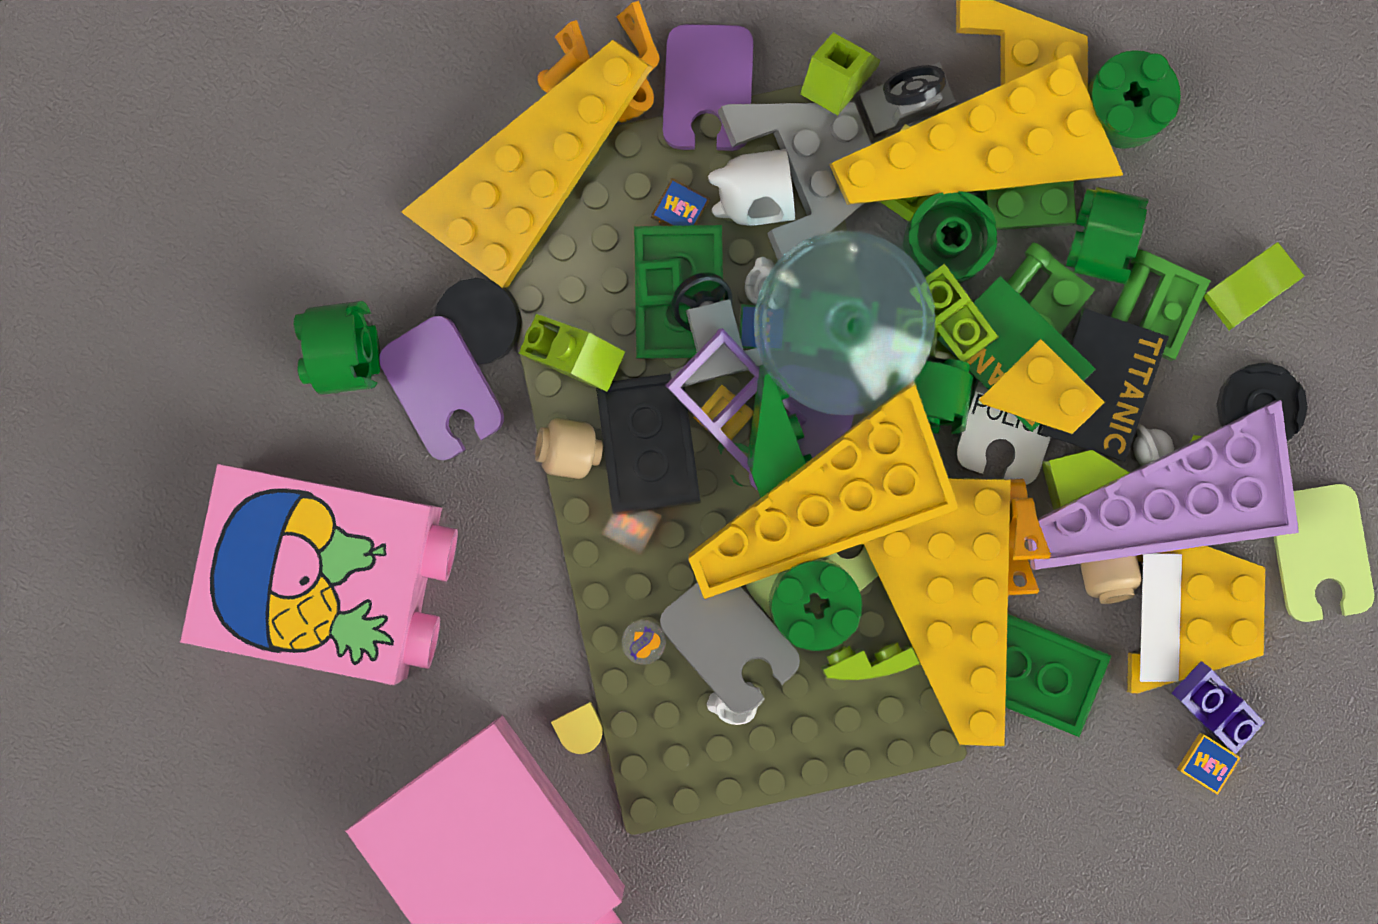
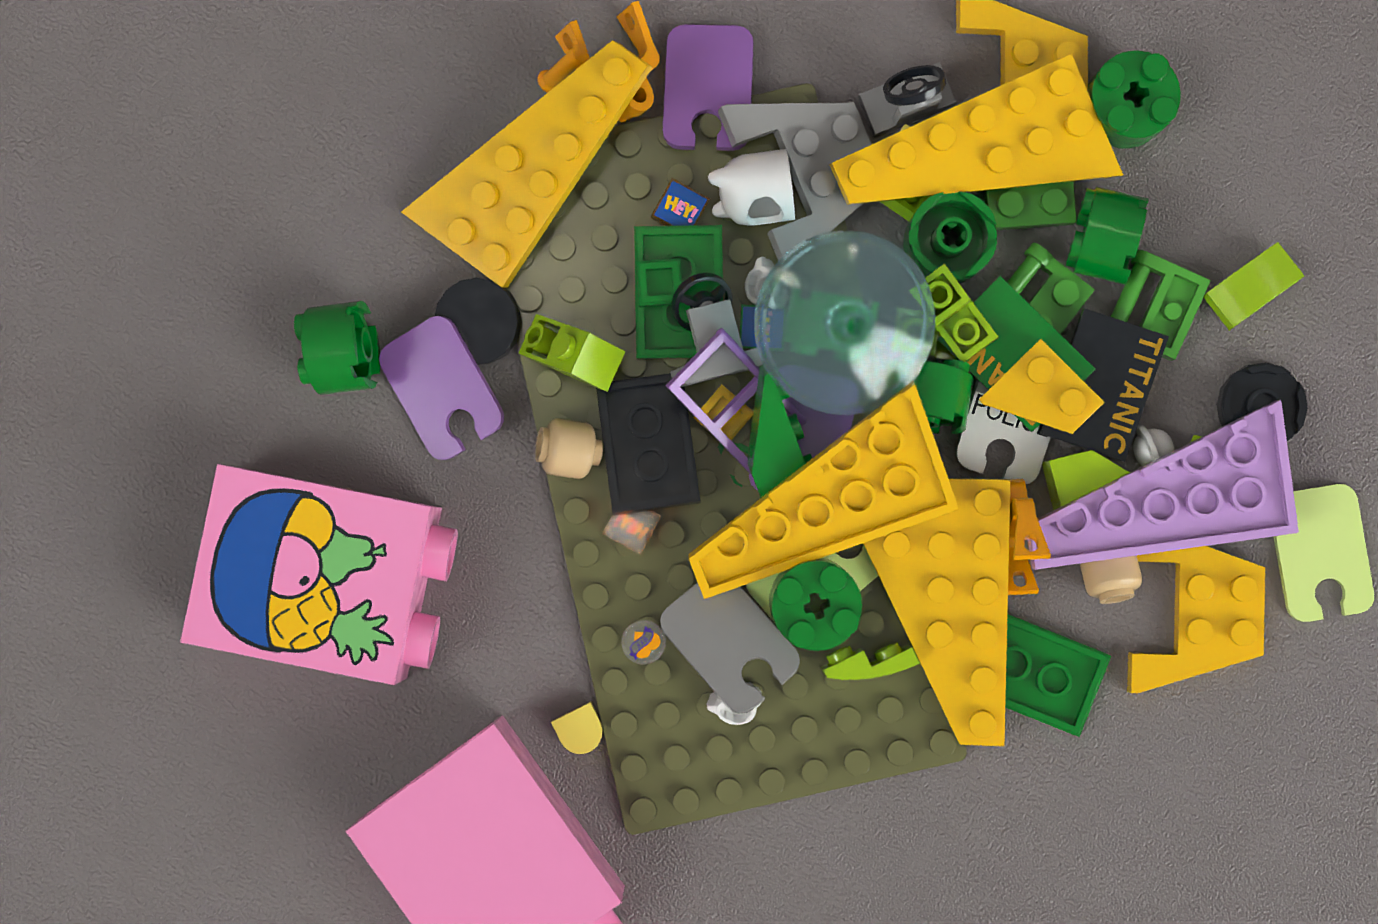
lime slope [800,32,881,116] -> none
white sticker [1140,553,1182,682] -> none
dark purple slope [1171,661,1265,754] -> none
tile [1177,733,1241,795] -> none

